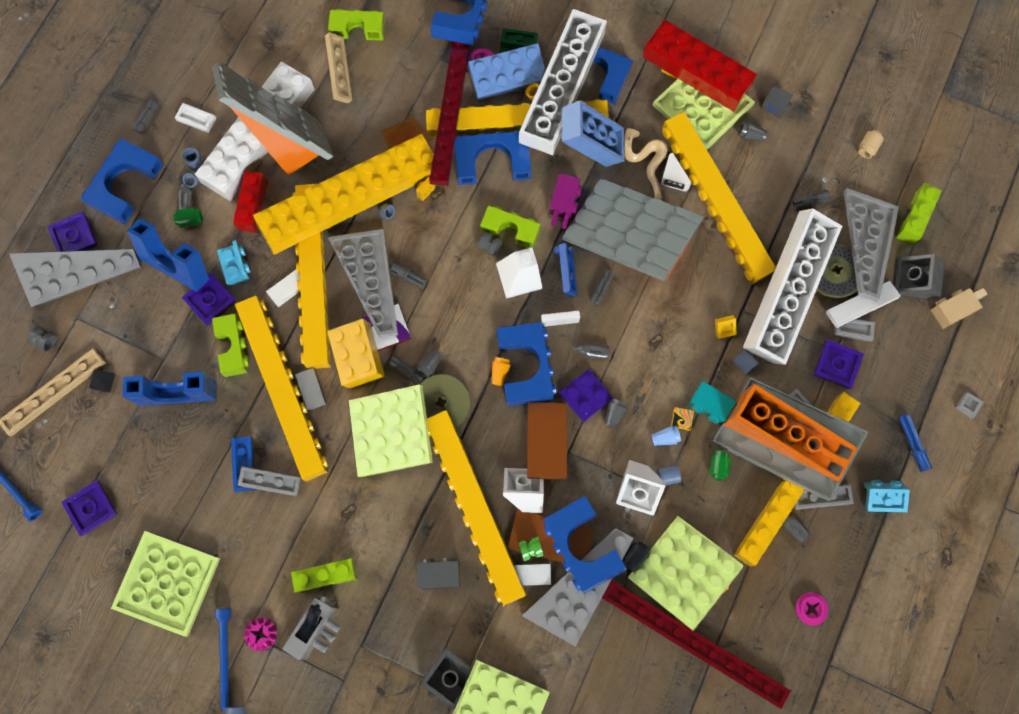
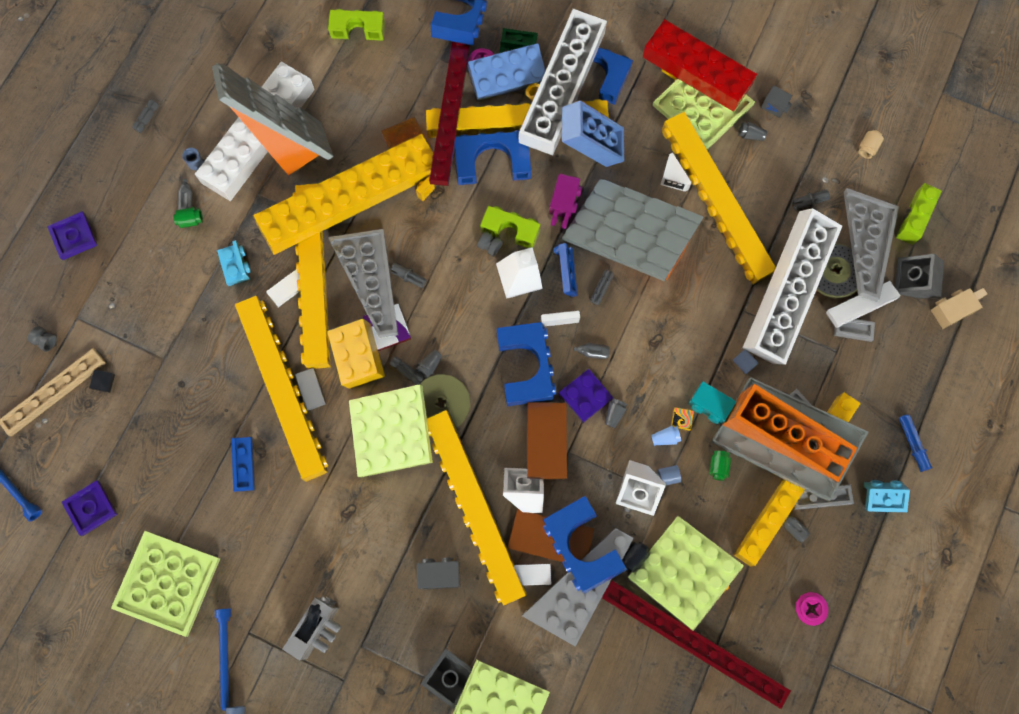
light grey wing [9,249,142,307] -> none
blue arch [81,138,164,225] -> none
blue arch [122,372,217,406] -> none
blue arch [127,218,209,292] -> none
white tile [175,103,216,133] -> none
dark purple plate [182,273,237,326] -> none
sand blue hinge [183,172,199,188] -> none
lime arch [212,314,250,377] -> none
red brick [233,171,268,233] -> none
light grey tile [237,466,301,496] -> none
dark pink gear [243,617,277,651] -> none
lime arch [291,559,358,593] -> none
tan plate [325,32,352,103] -> none
sand blue hinge [379,204,395,220] -> none
light orange cone [491,357,511,386] -> none
bright green wheel [519,537,543,561] -> none
tan animal [624,129,667,201] -> none
yellow plate [715,315,737,339] -> none
dark purple plate [813,339,864,390] -> none
light grey tile [955,391,984,419] -> none

